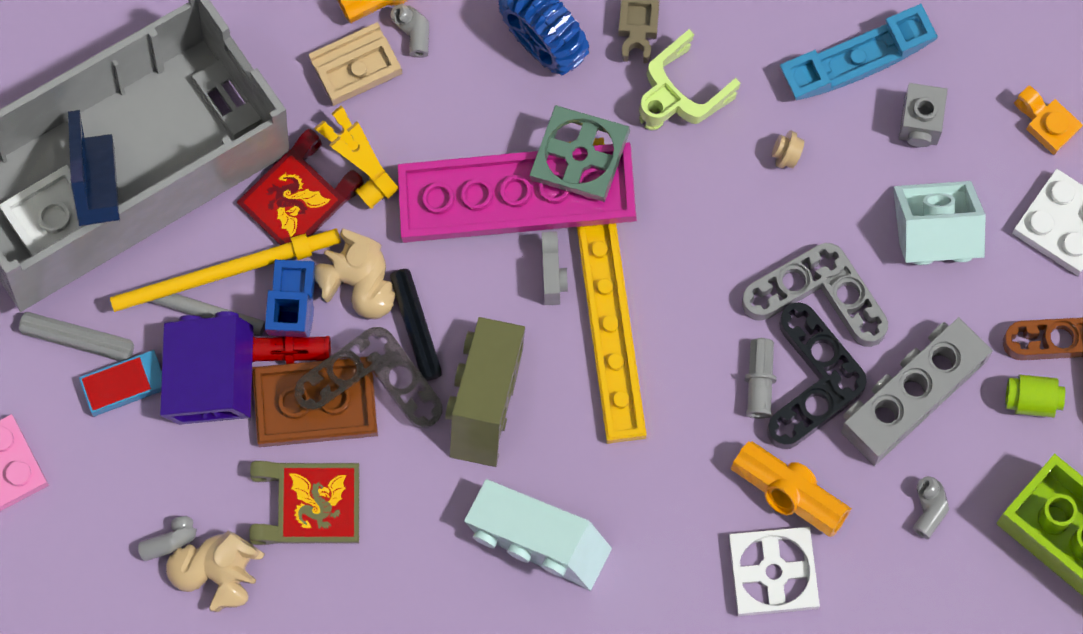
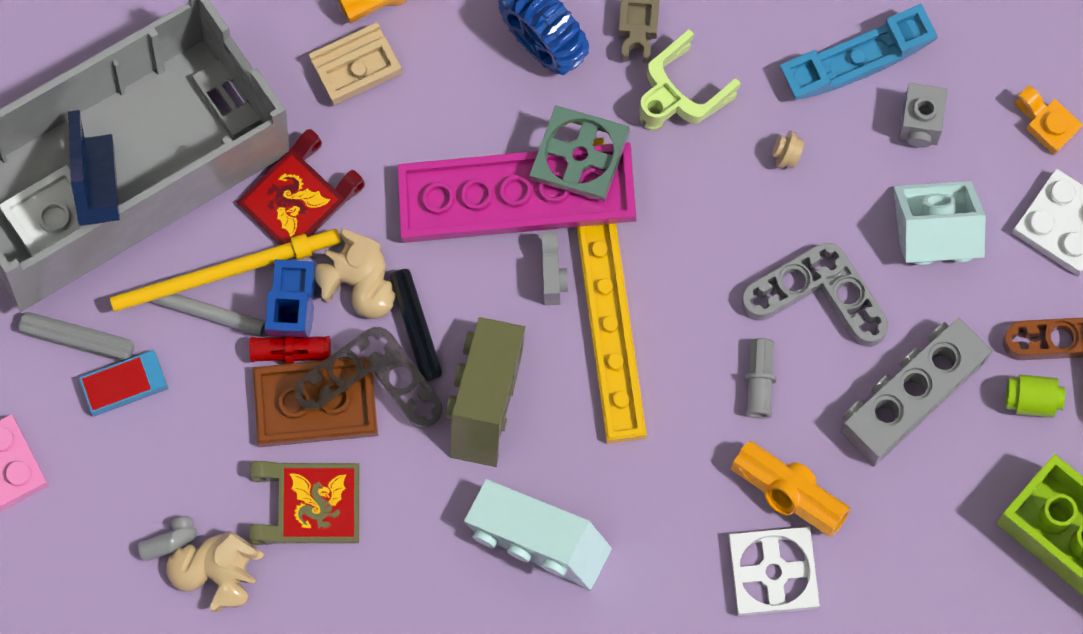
dark purple brick [160,311,253,425] -> none
yellow piece [314,105,399,209] -> none
light grey arm [390,4,429,58] -> none
black beam [767,302,867,449] -> none
light grey arm [912,476,949,539] -> none

